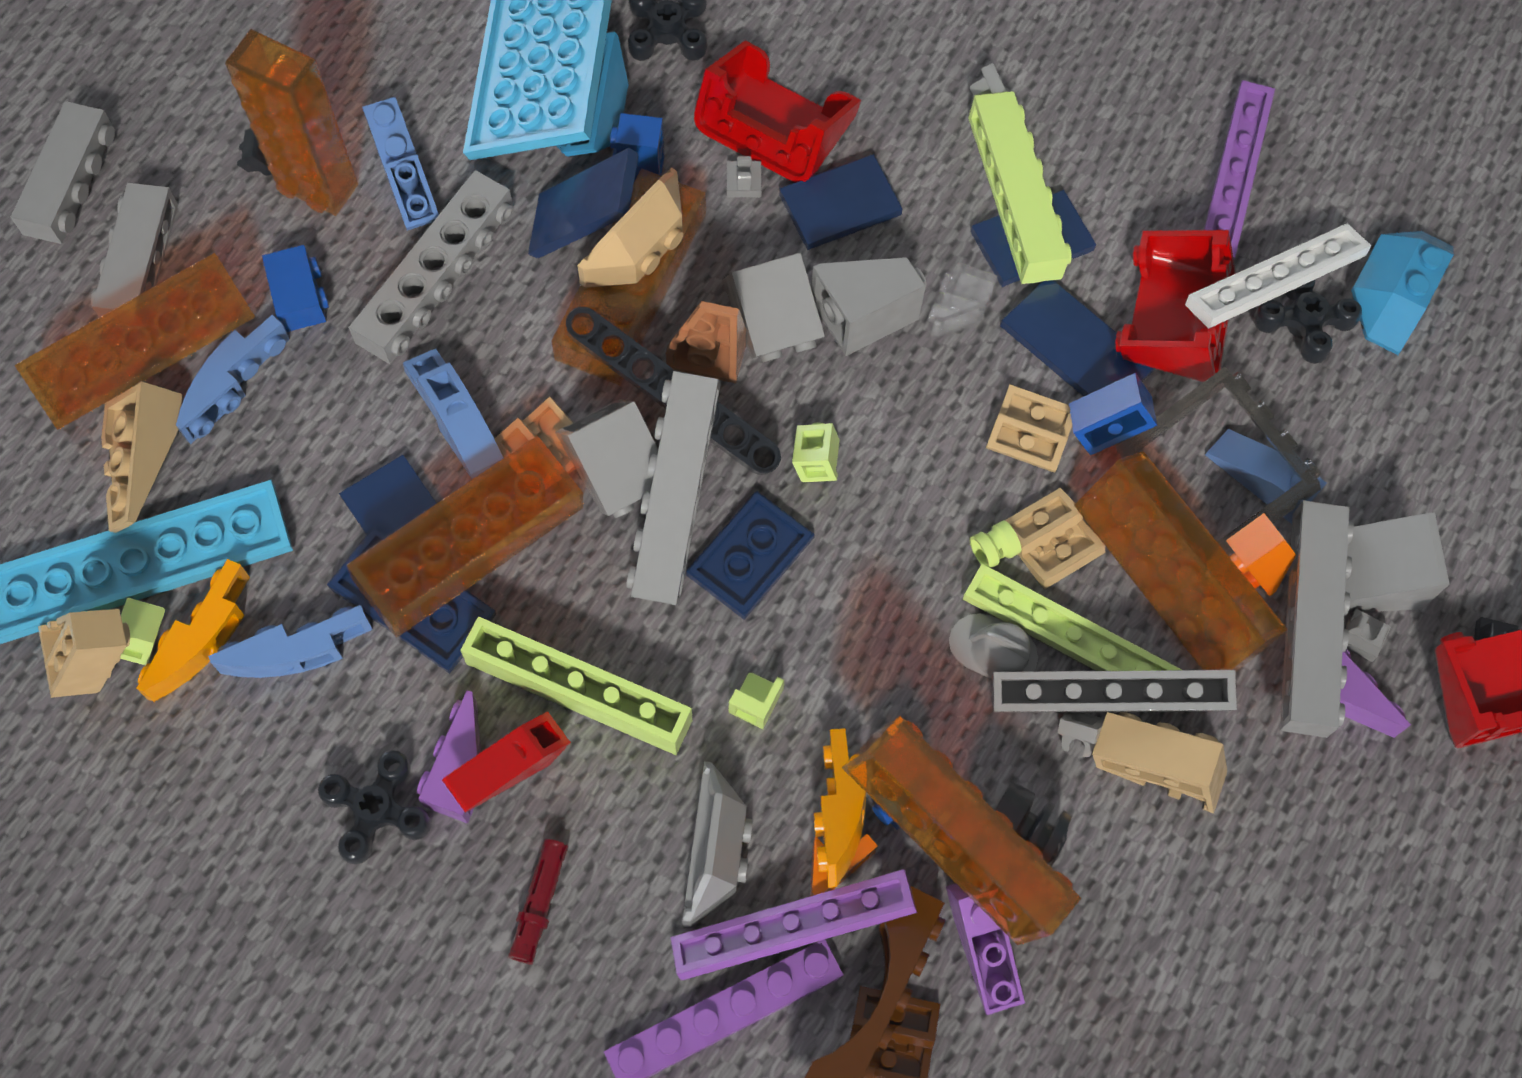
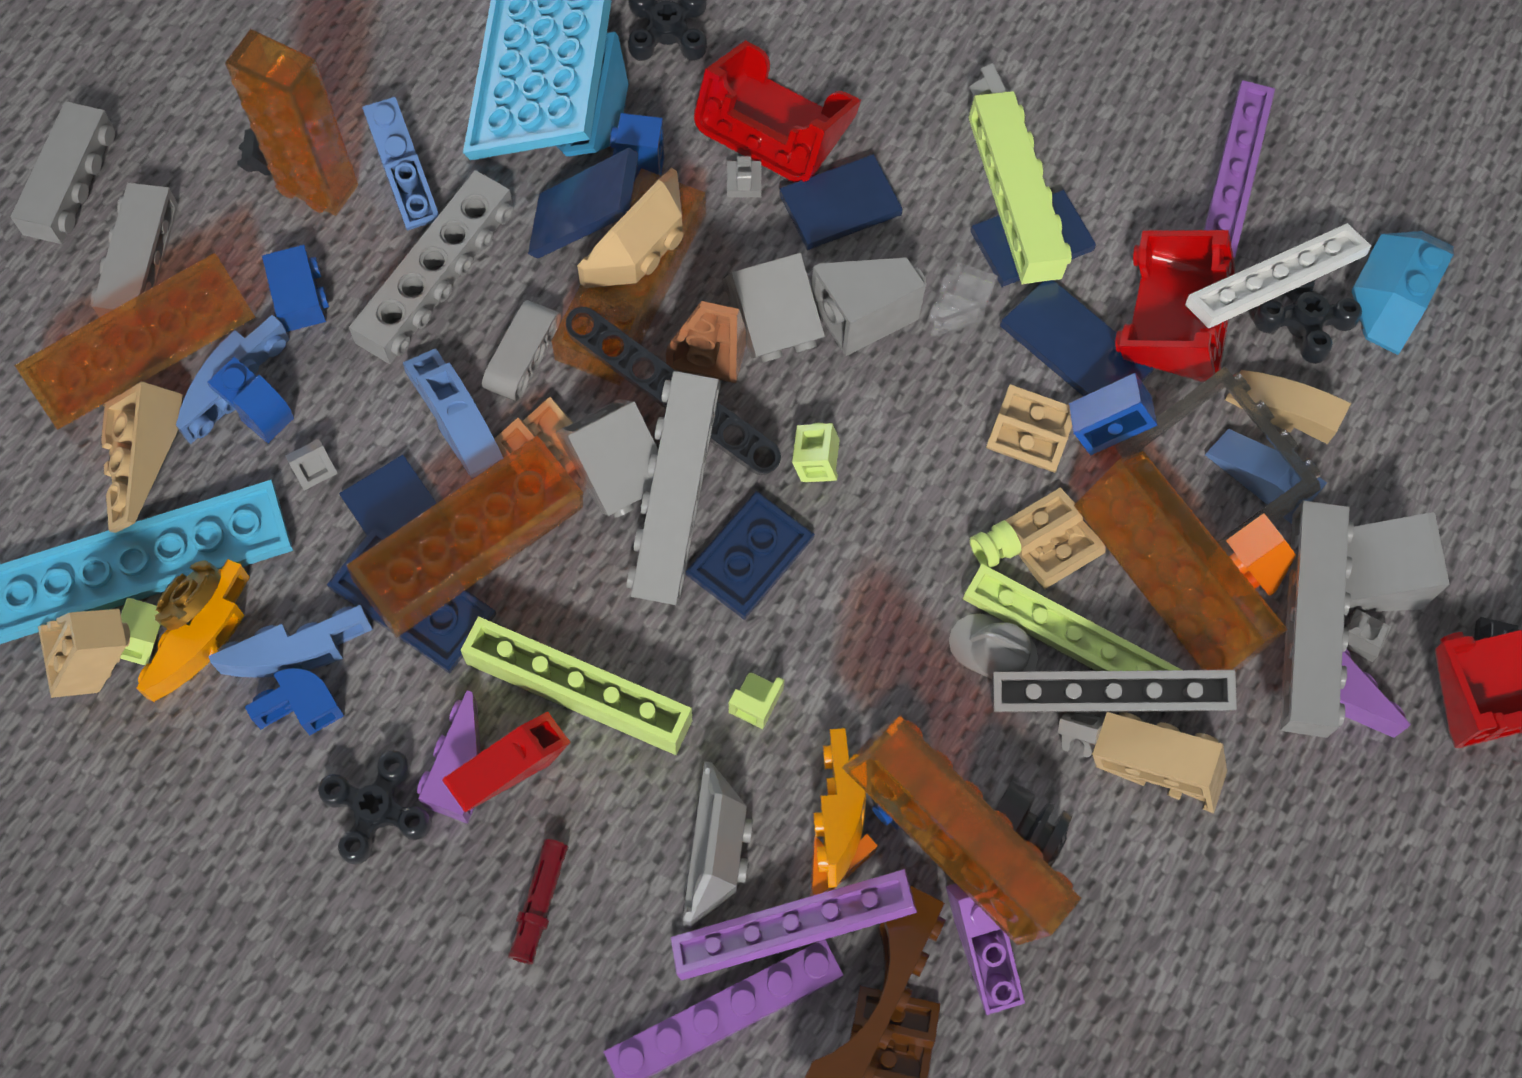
none -> pearl gold plate [155,560,221,631]
none -> blue brick [207,357,294,443]
none -> blue brick [245,668,344,736]
none -> light grey tile [285,439,338,491]
none -> light grey beam [482,300,562,402]
none -> tan slope [1225,370,1351,444]

